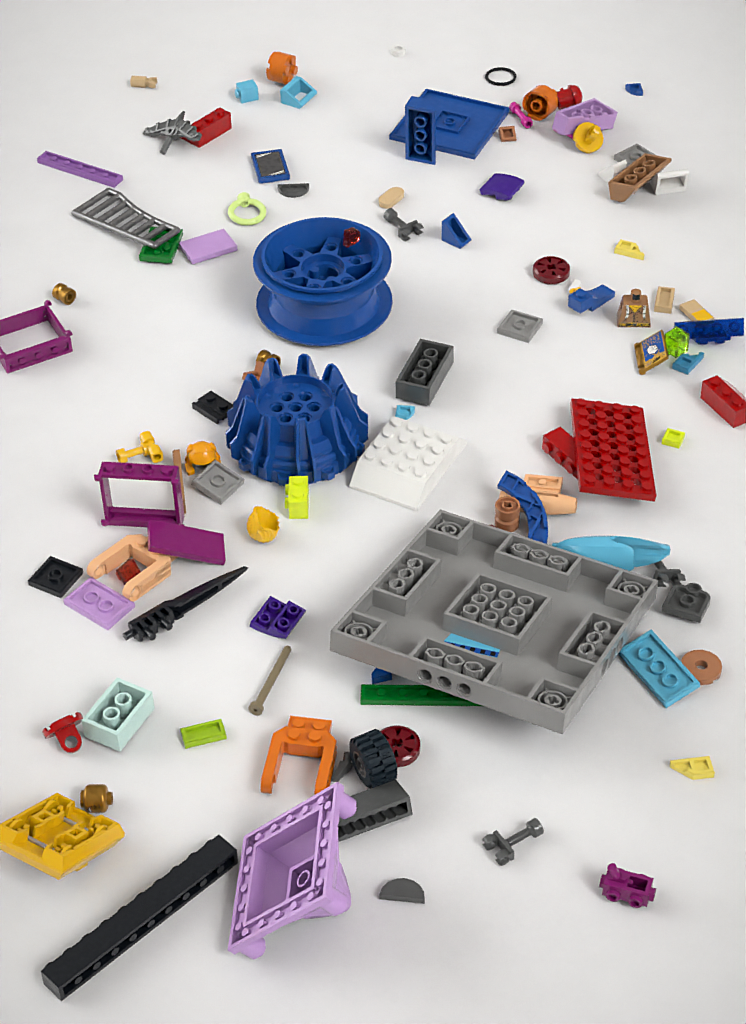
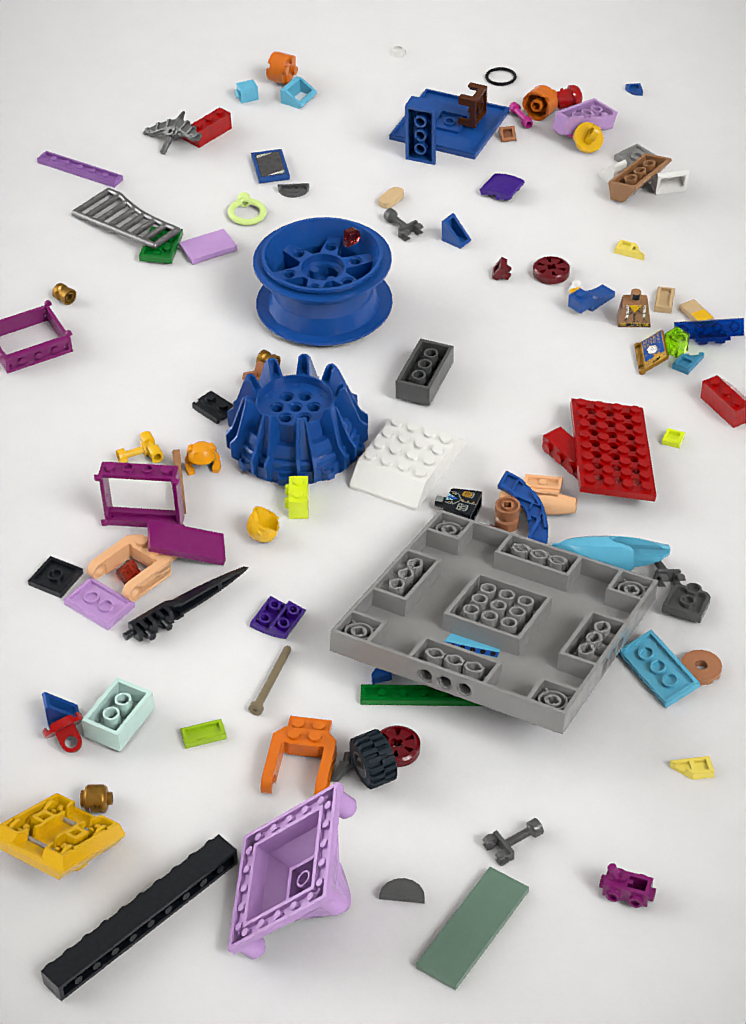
tan bar [130,76,158,88] -> none
light grey tile [191,460,245,505] -> none
dark grey brick [338,780,413,842] -> none
medium azure tile [395,405,415,420] -> none
light grey tile [497,310,543,343] -> none
none -> blue slope [42,692,79,729]
none -> sand green tile [416,867,529,990]
none -> black torso [434,488,482,521]
none -> reddish brown panel [458,82,487,128]
none -> dark red tile [492,257,512,281]

